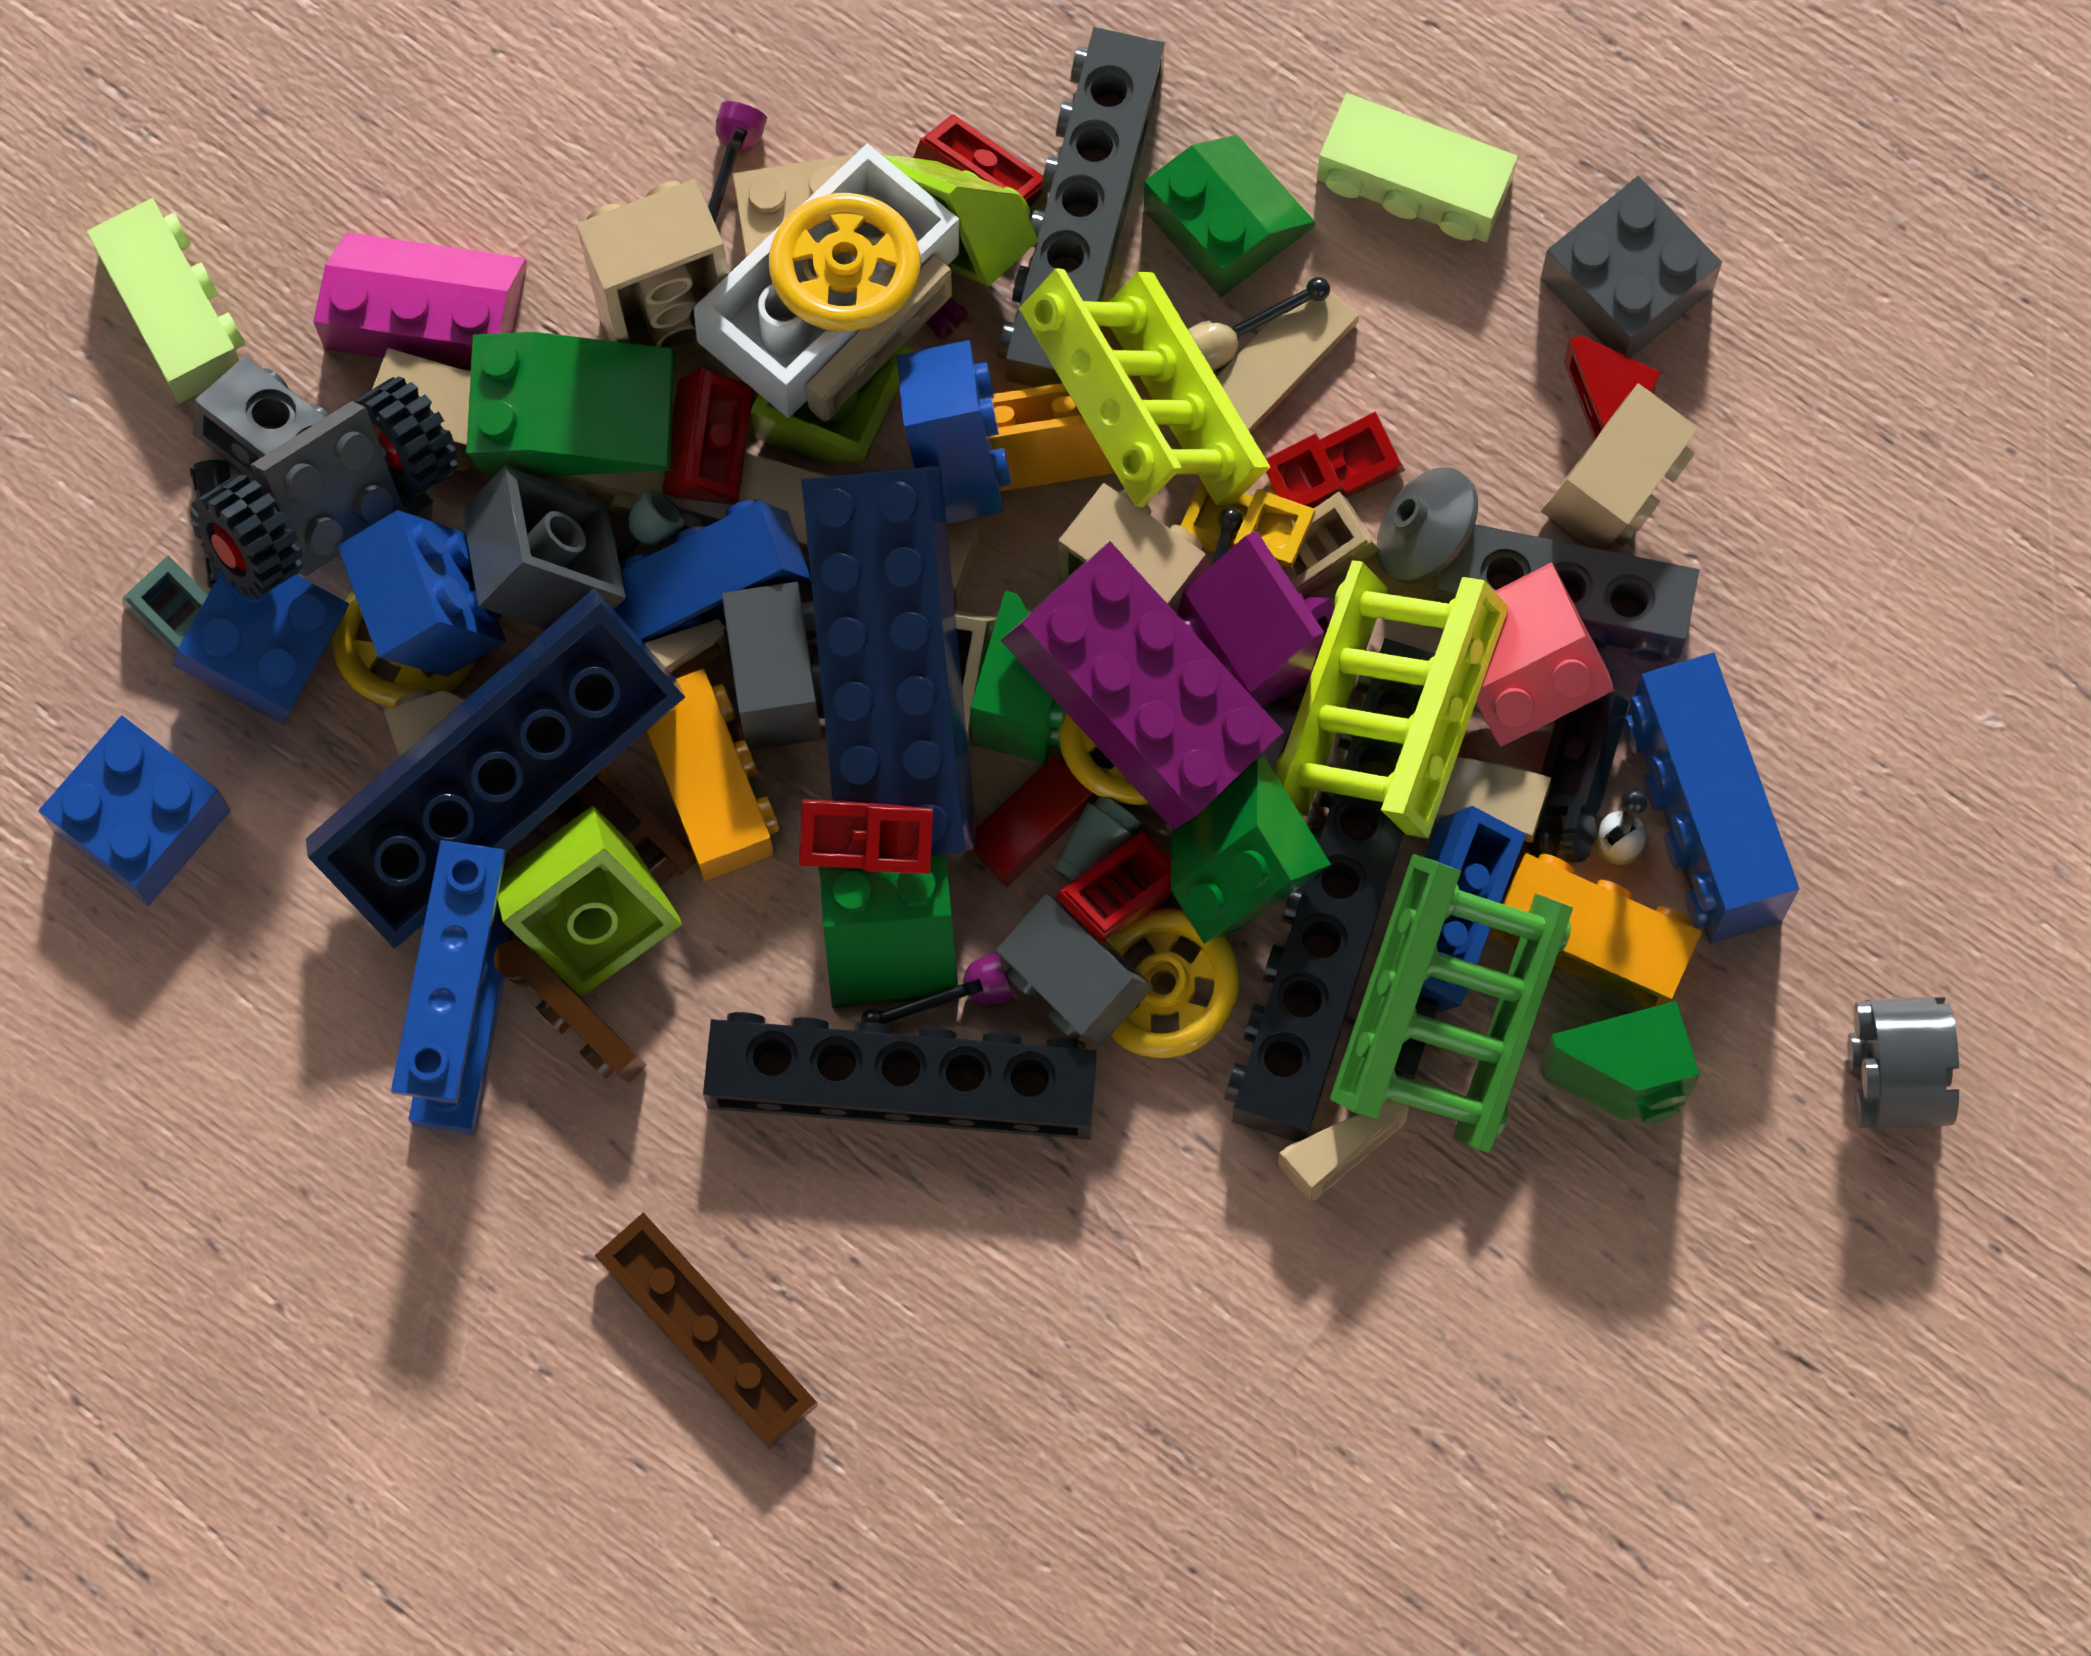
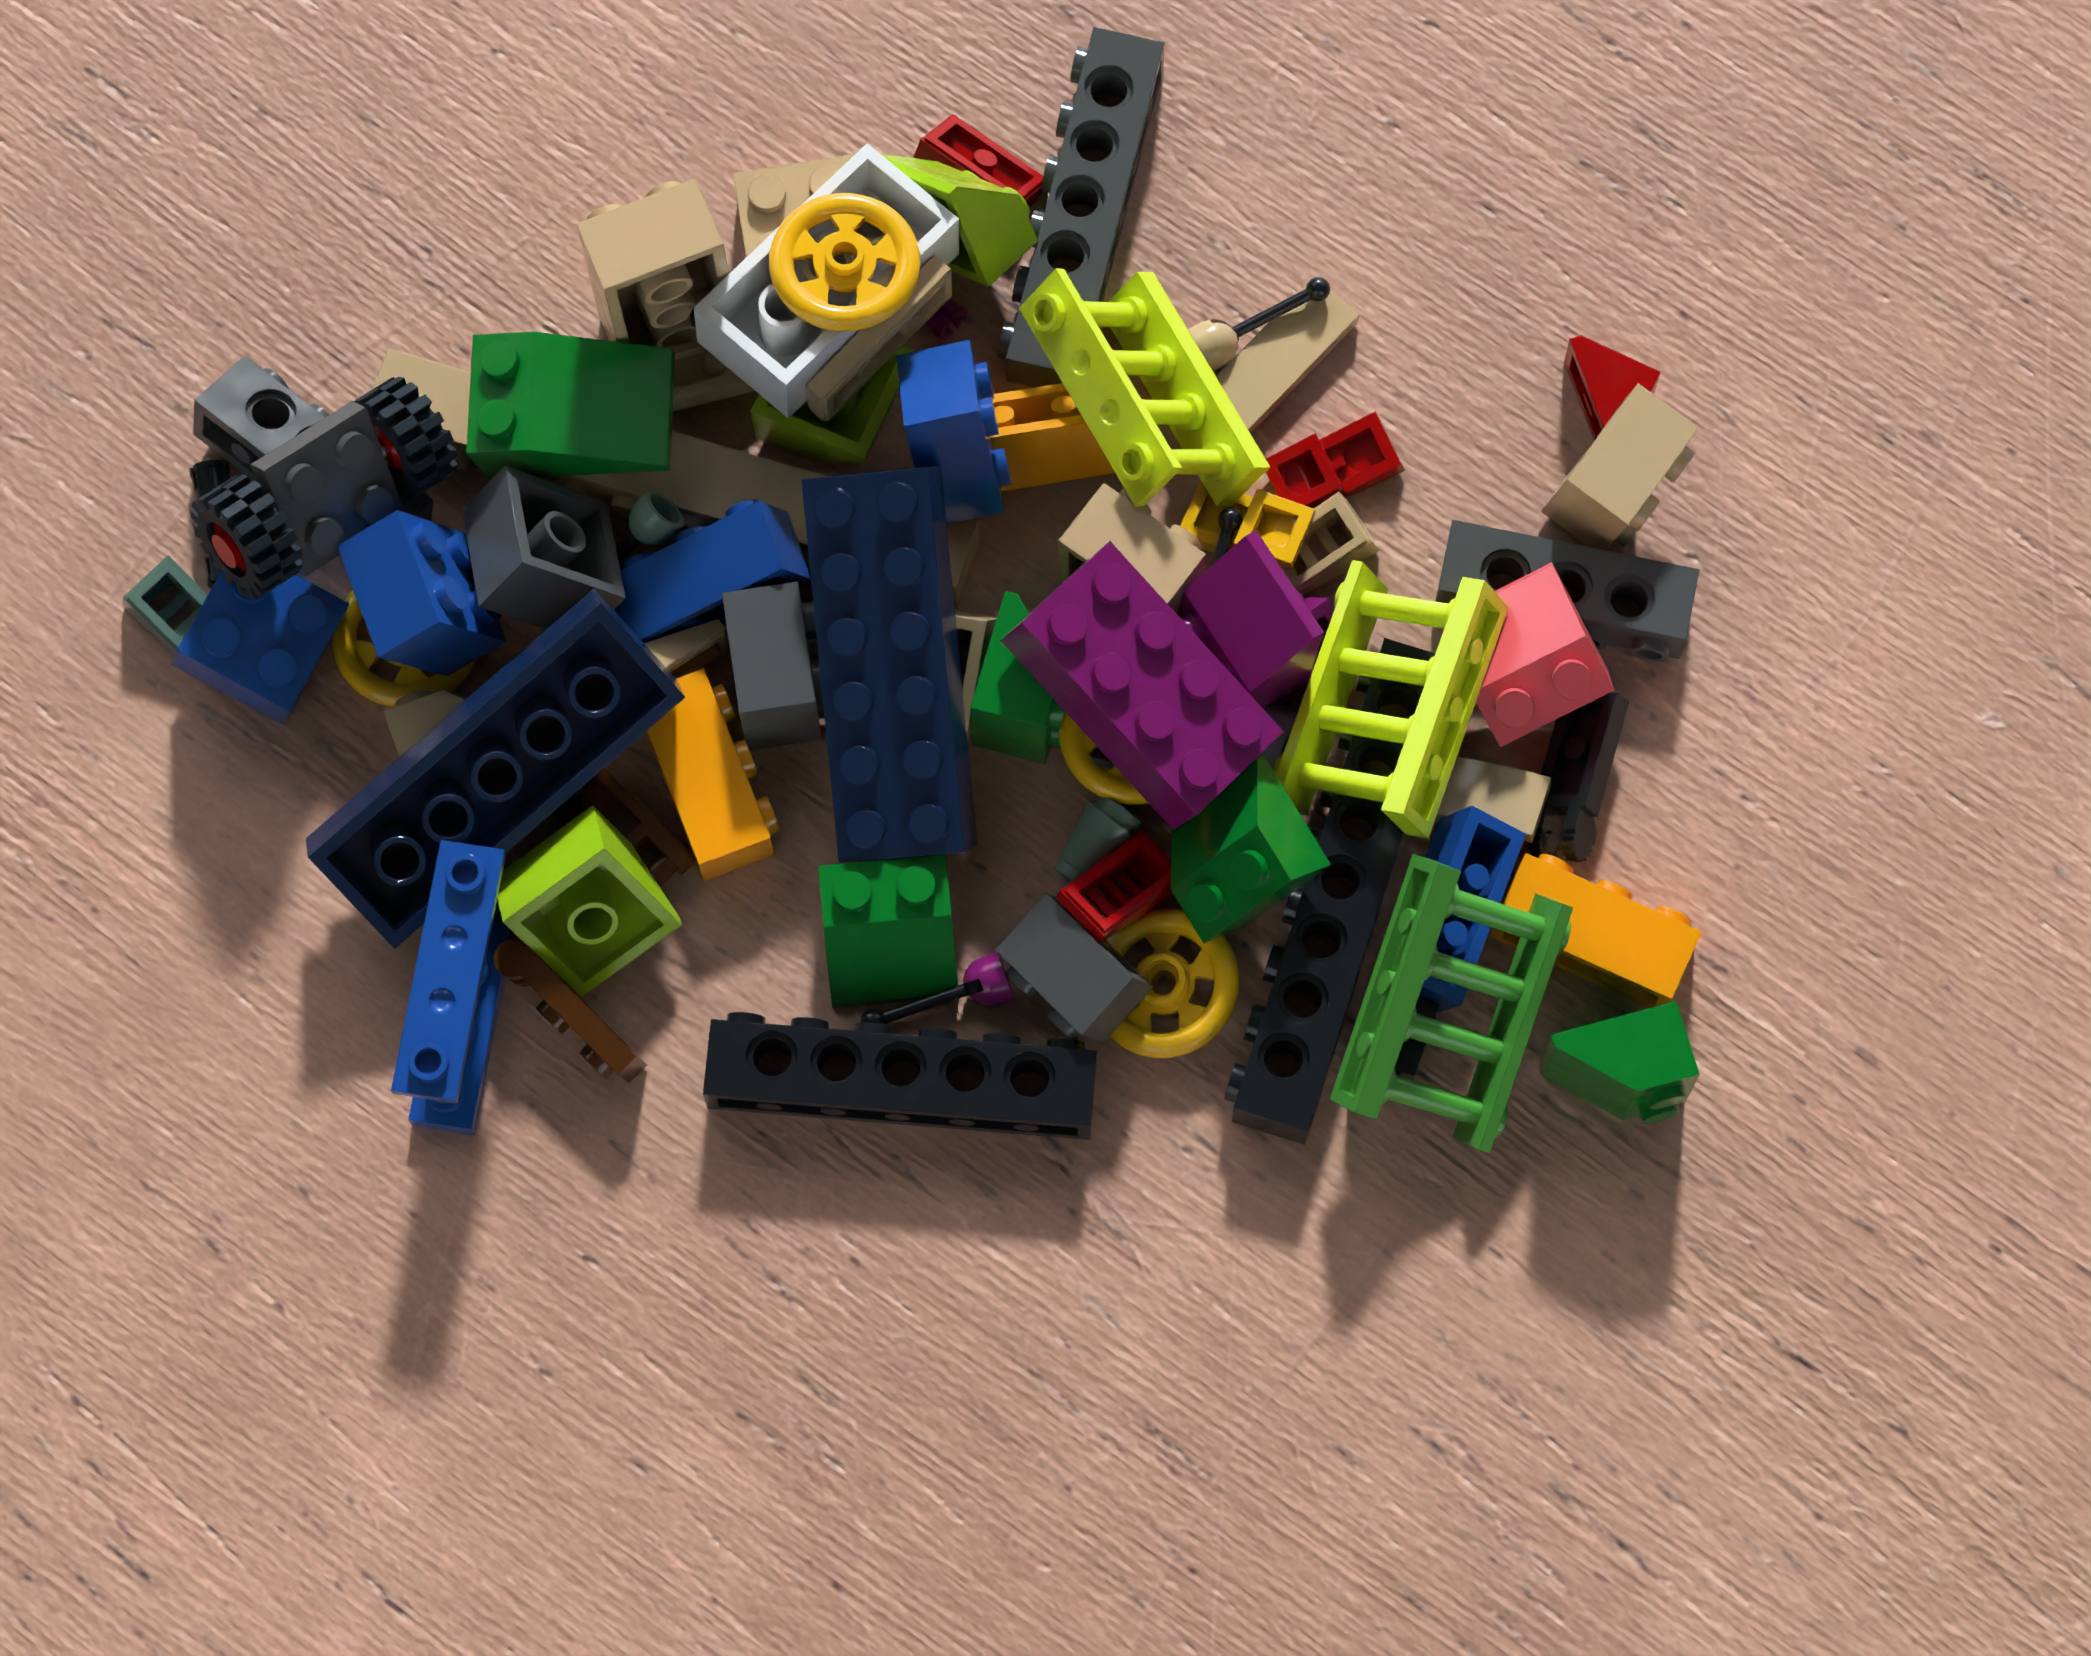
blue brick [38,715,231,907] -> none
yellowish green brick [87,198,245,404] -> none
dark pink slope [313,232,527,371] -> none
reddish brown plate [595,1212,818,1450] -> none
red slope [662,368,754,505] -> none
magenta hinge [708,101,767,222] -> none
red slope [799,799,933,874] -> none
red slope [970,757,1097,887] -> none
green slope [1144,135,1315,298] -> none
tan slope [1278,1100,1409,1202] -> none
yellowish green brick [1317,93,1518,243] -> none
dark grey dish [1377,467,1478,583] -> none
dark grey brick [1540,175,1722,358] -> none
white hinge [1594,789,1647,865] -> none
blue brick [1623,652,1800,944] -> none
dark grey brick [1847,996,1959,1129] -> none

